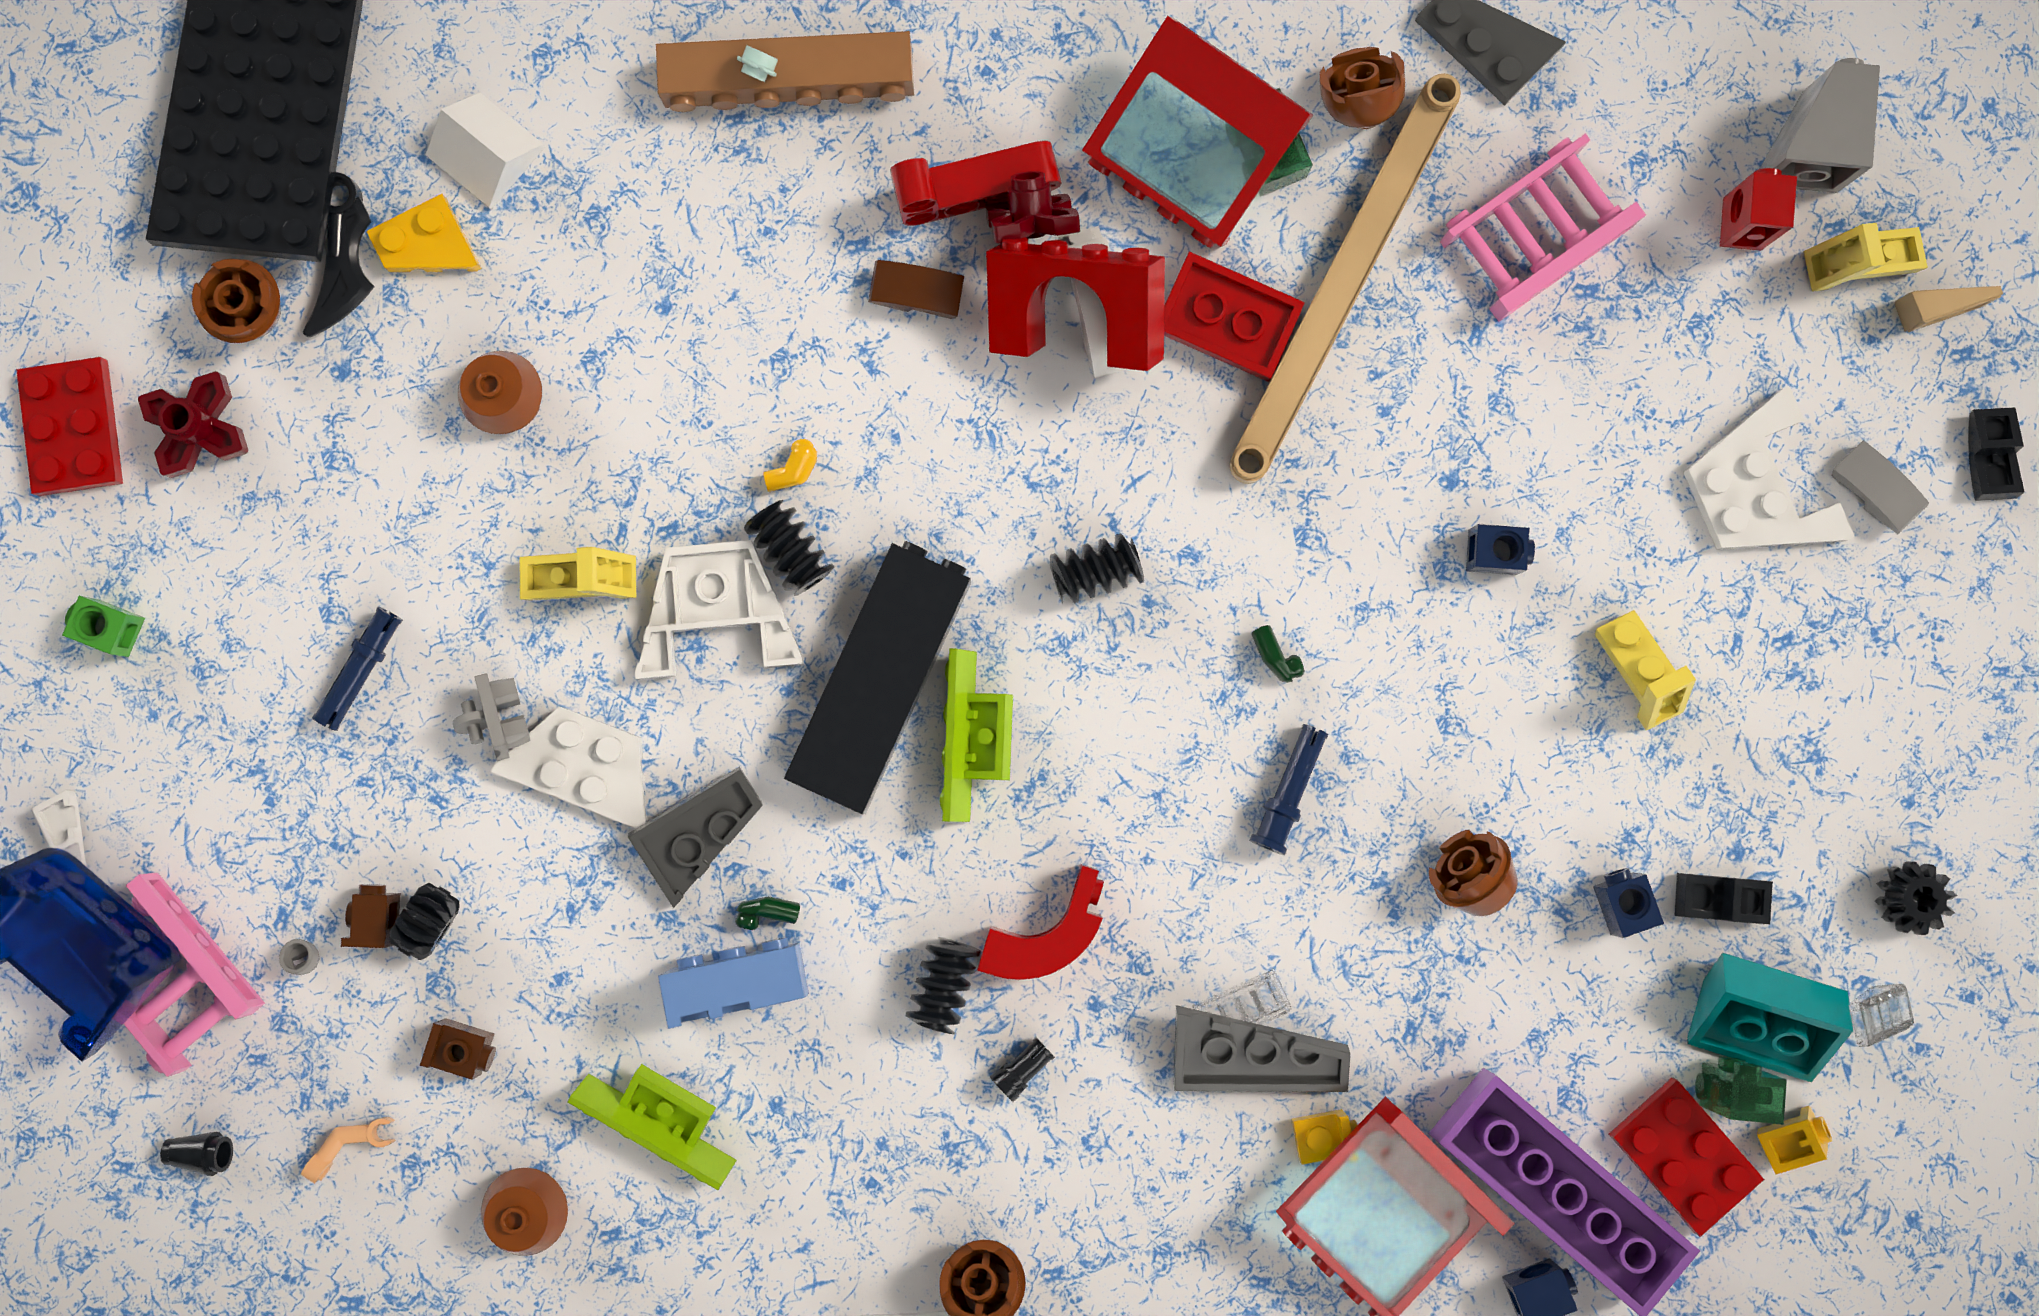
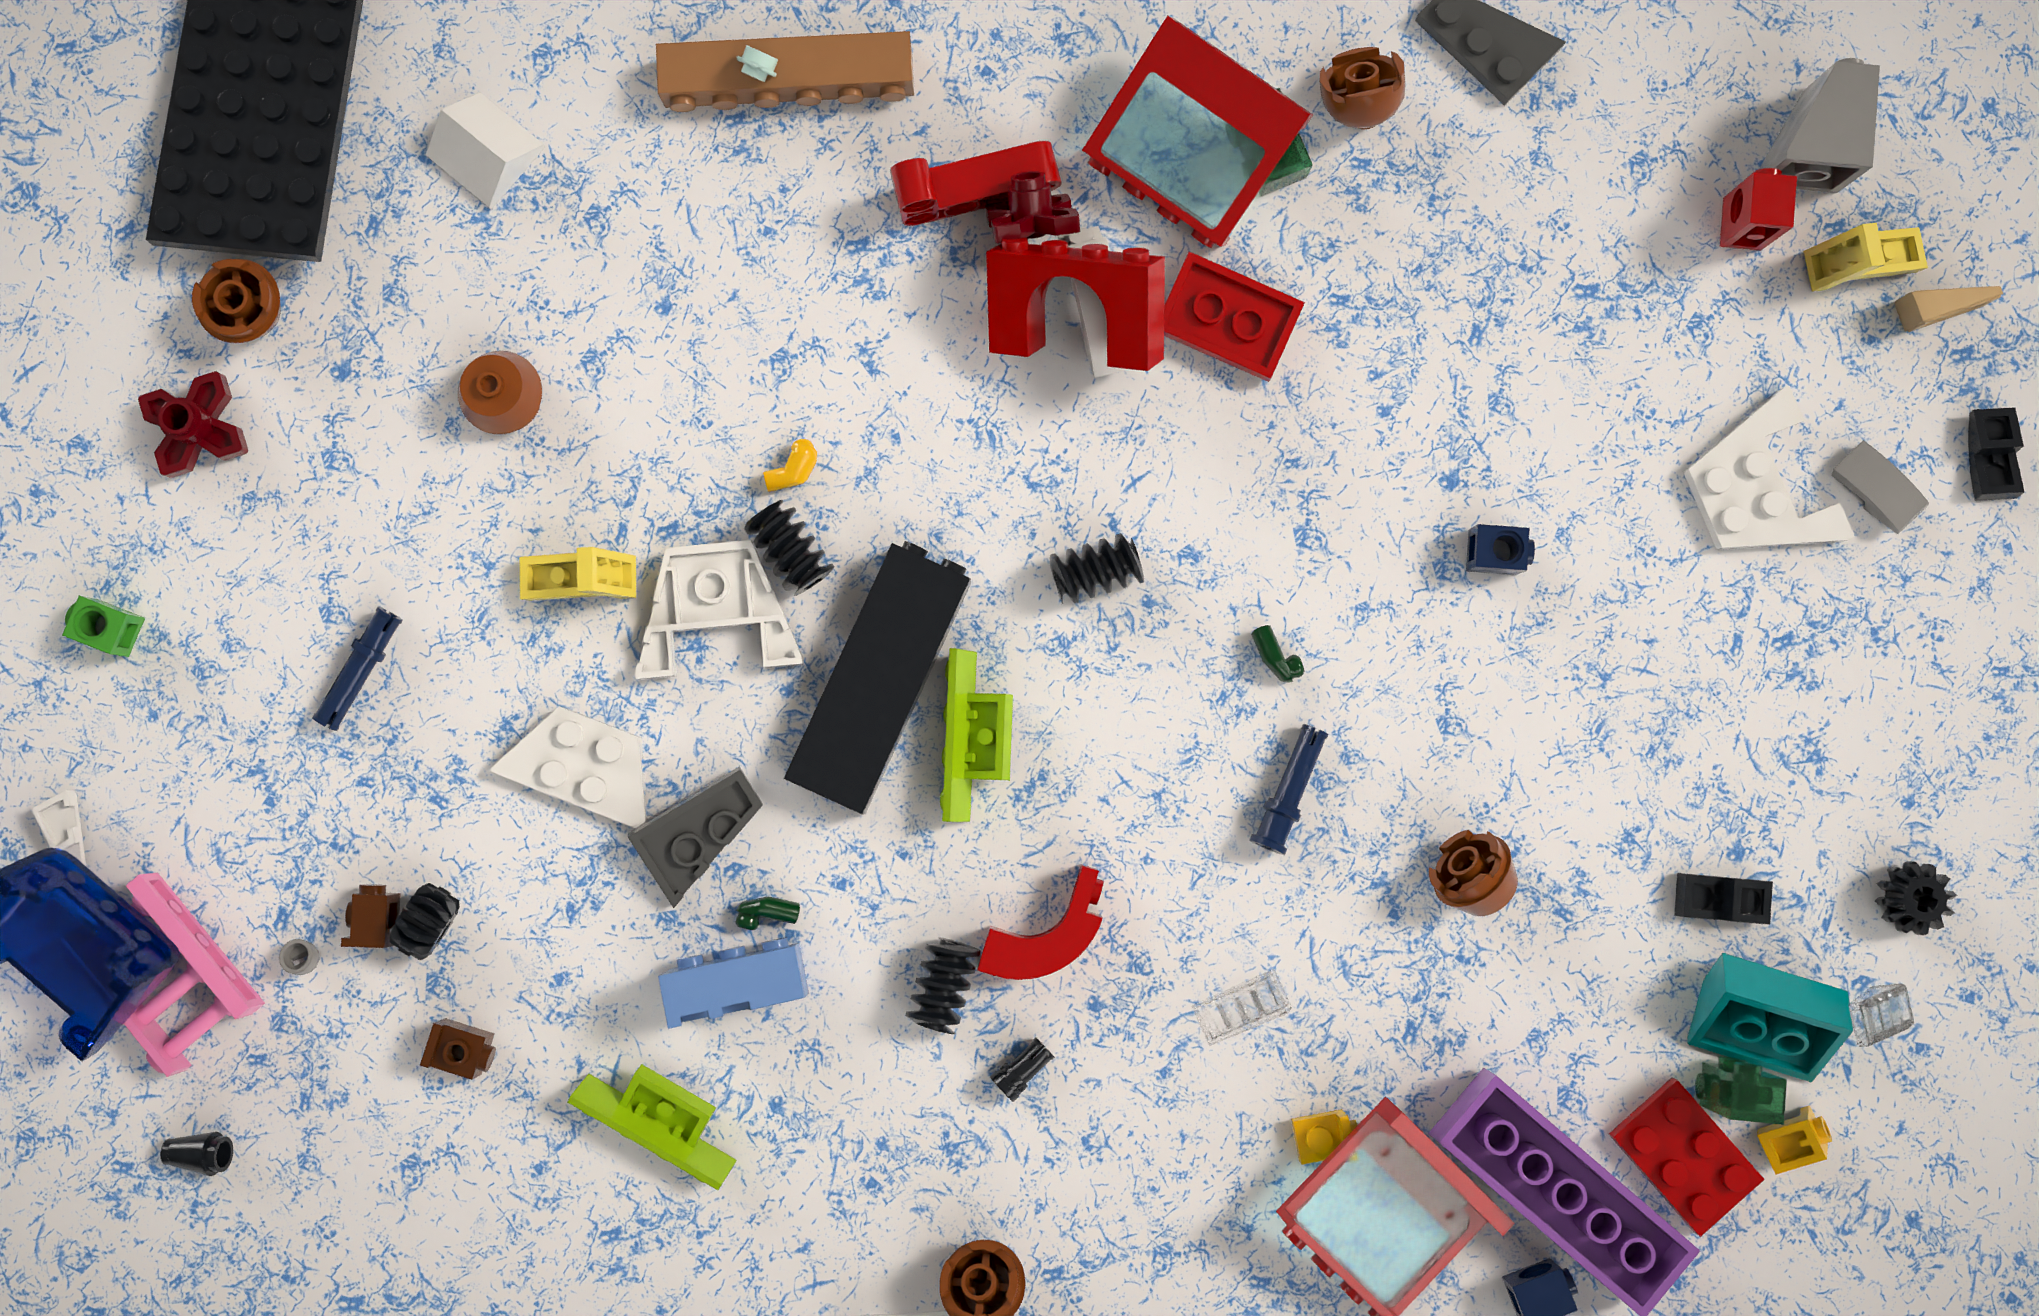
red plate [16,357,123,496] -> none
light nougat arm [301,1117,396,1184] -> none
black piece [303,172,375,337] -> none
yellow wing [366,194,482,272] -> none
light grey hips [453,673,530,761] -> none
dark orange cone [481,1168,568,1256] -> none
reddish brown slope [868,260,964,319] -> none
dark grey wing [1173,1005,1351,1092] -> none
tan piece [1229,73,1461,484] -> none
bright pink fence [1440,133,1646,322] -> none
dark blue brick [1593,868,1664,938] -> none
light yellow bracket [1595,610,1696,731] -> none

